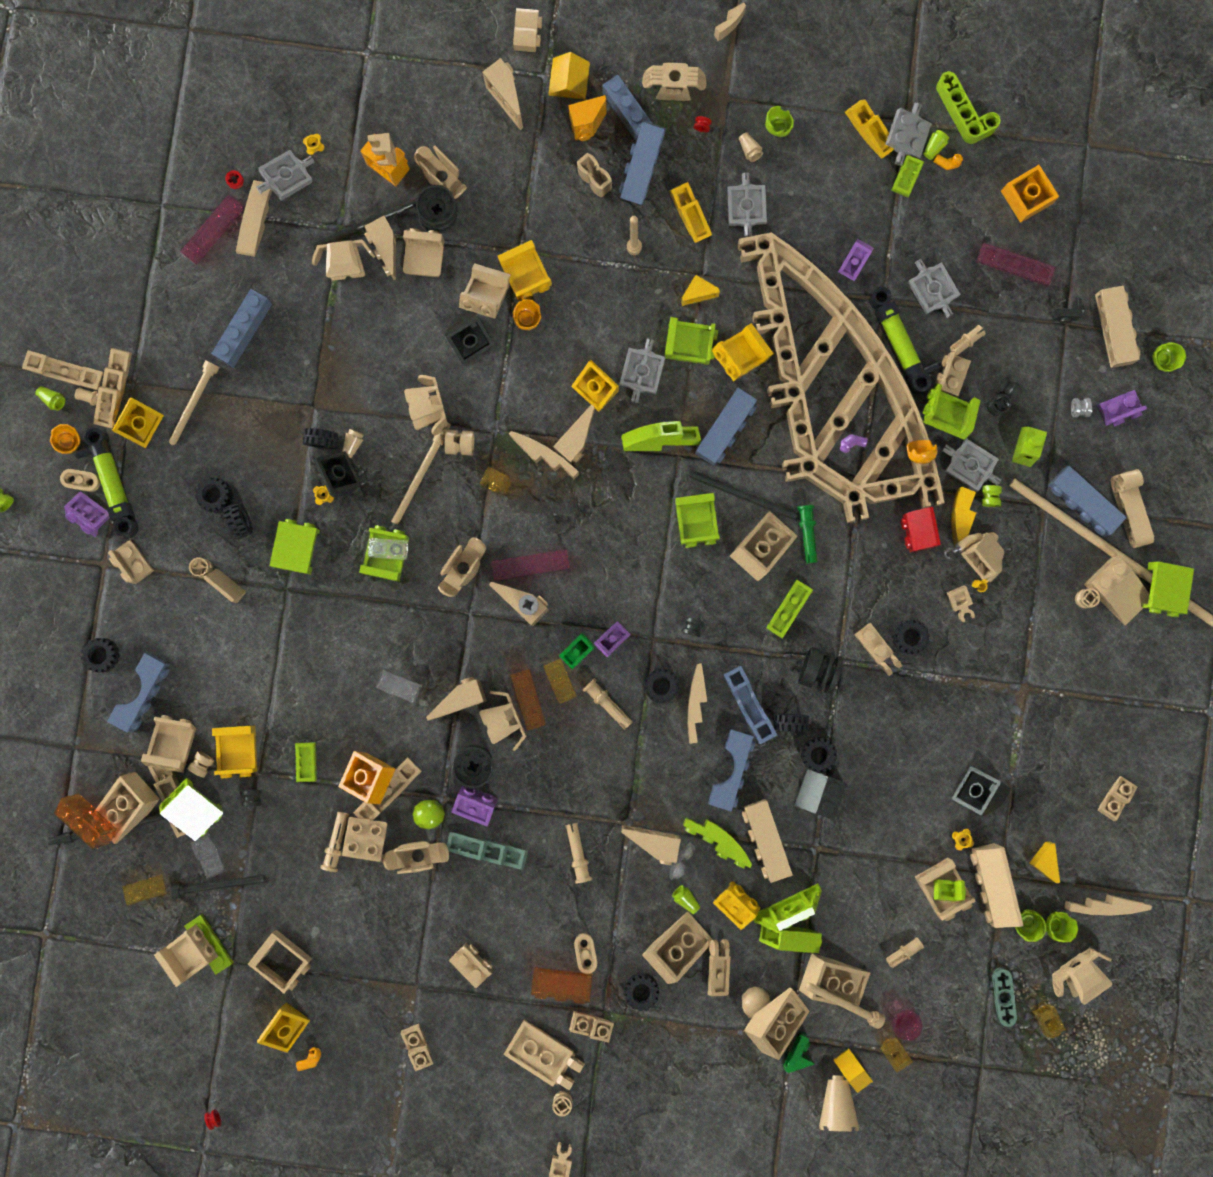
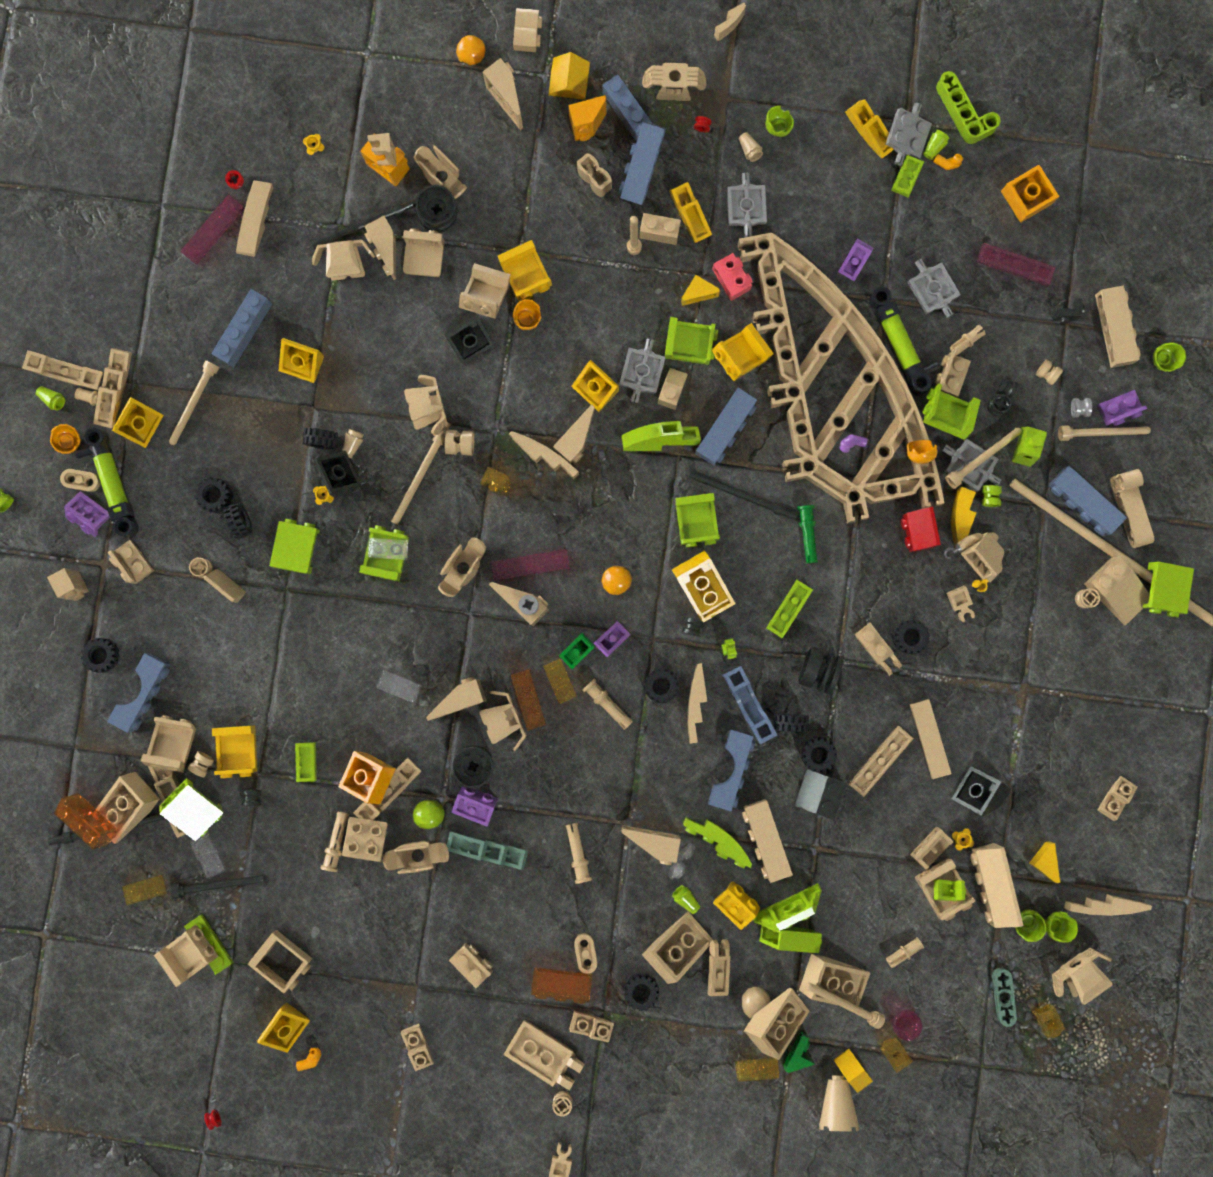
light grey plate [256,150,314,201] -> none
tan slope [730,511,798,581] -> none
none -> tan brick [47,568,89,601]
none -> yellow slope [278,338,324,383]
none -> light orange hair [456,35,486,66]
none -> light orange hair [601,566,632,595]
none -> tan brick [640,213,681,245]
none -> tan slope [658,368,688,410]
none -> yellow slope [672,550,735,622]
none -> coral brick [712,253,753,301]
none -> lime plate [721,639,737,659]
none -> clear yellow slope [735,1057,779,1082]
none -> tan tile [848,726,914,797]
none -> tan tile [910,699,952,779]
none -> tan hinge [910,827,953,870]
none -> tan piece [945,428,1022,489]
none -> tan wheel [1035,359,1063,385]
none -> tan piece [1058,426,1151,441]

